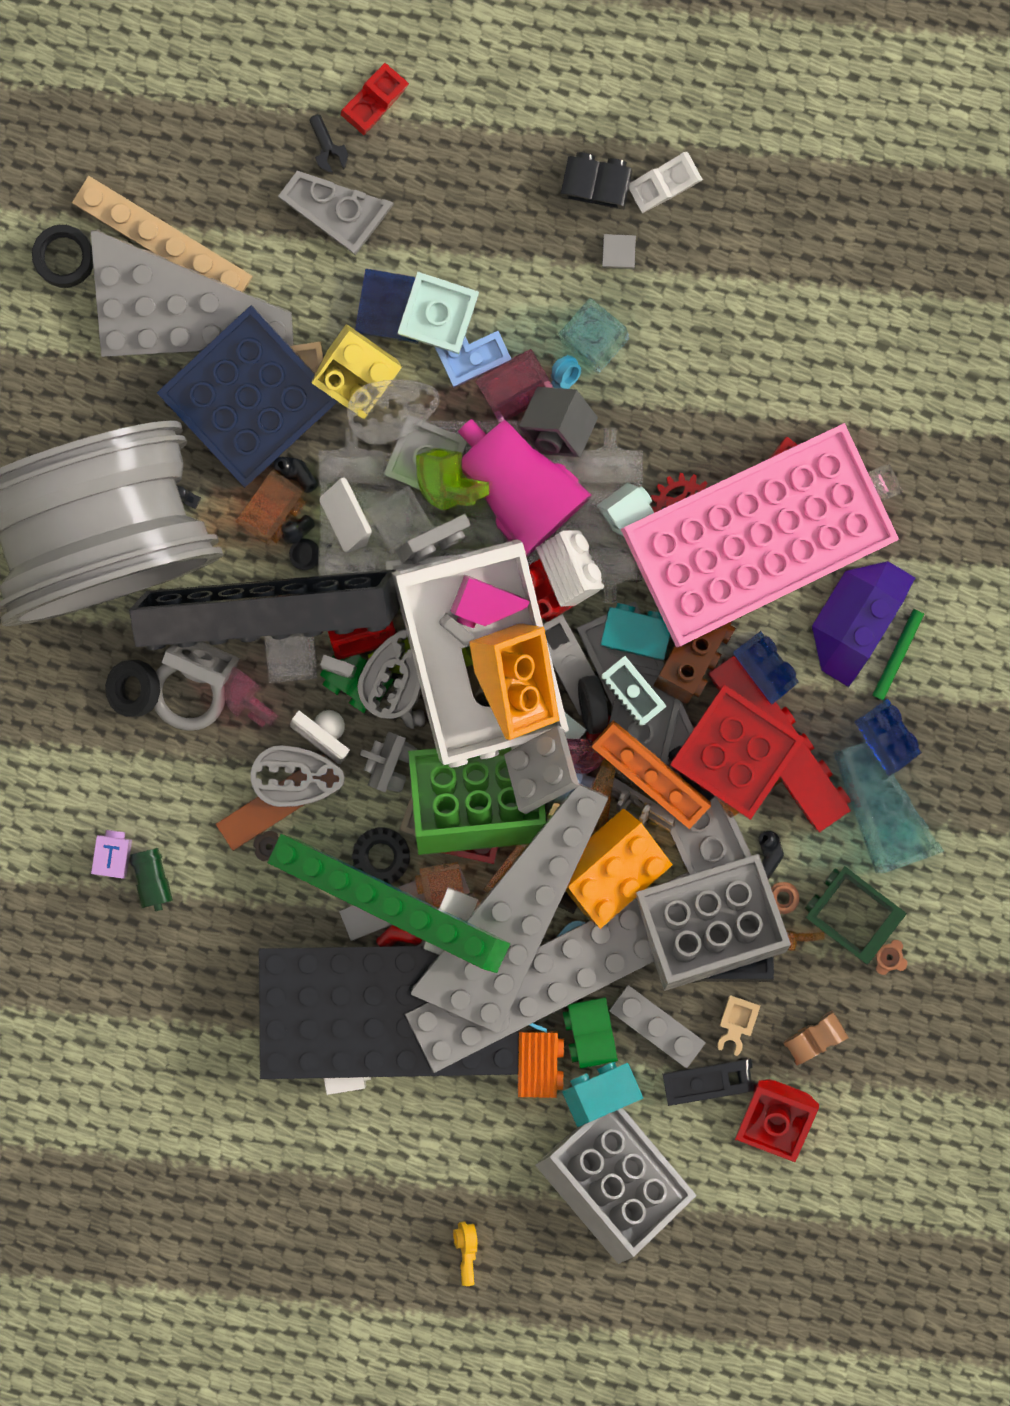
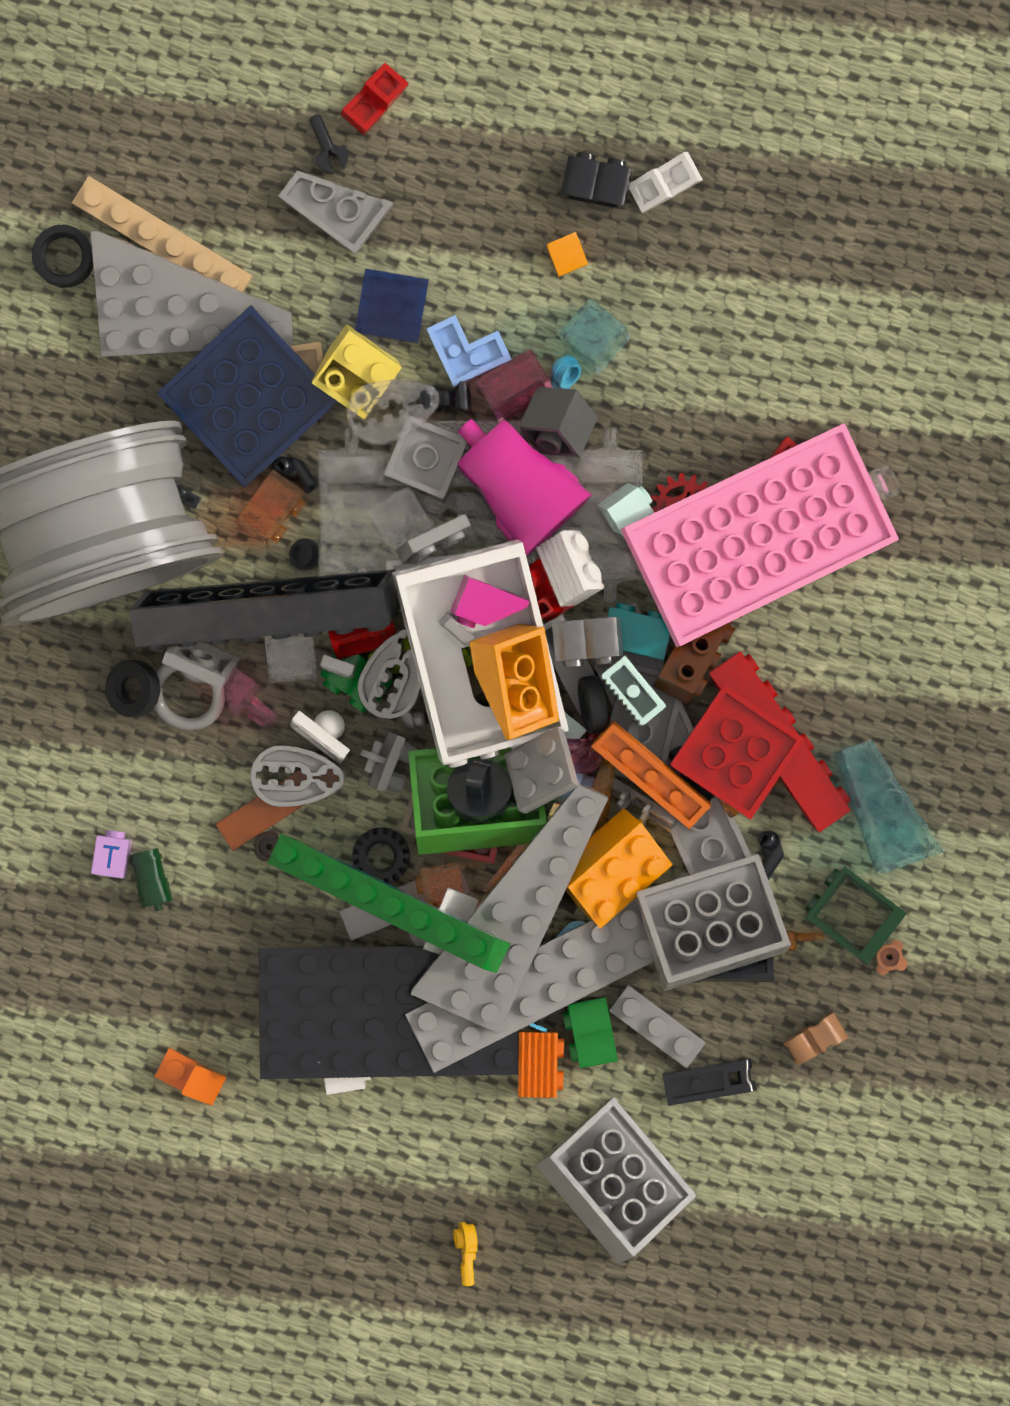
black arm [281,515,315,544] -> none
white slope [320,477,372,553] -> none
red arm [376,925,423,947] -> none
light aqua plate [398,272,479,354] -> none
clear neon green brick [416,448,489,510] -> none
teal brick [562,1062,643,1127] -> none
light grey tile [602,234,636,269] -> none
tan plate [717,995,760,1056] -> none
clear blue plate [732,631,799,705] -> none
red slope [735,1079,819,1162] -> none
nougat plate [771,882,799,914] -> none
dark purple wedge [811,561,915,687] -> none
clear blue plate [854,699,922,777] -> none
green bar [872,609,925,701] -> none
none -> orange slope [154,1048,227,1106]
none -> black leg [411,381,472,415]
none -> black tile [447,759,512,823]
none -> light orange slope [546,232,588,277]
none -> flat silver brick [552,617,623,668]

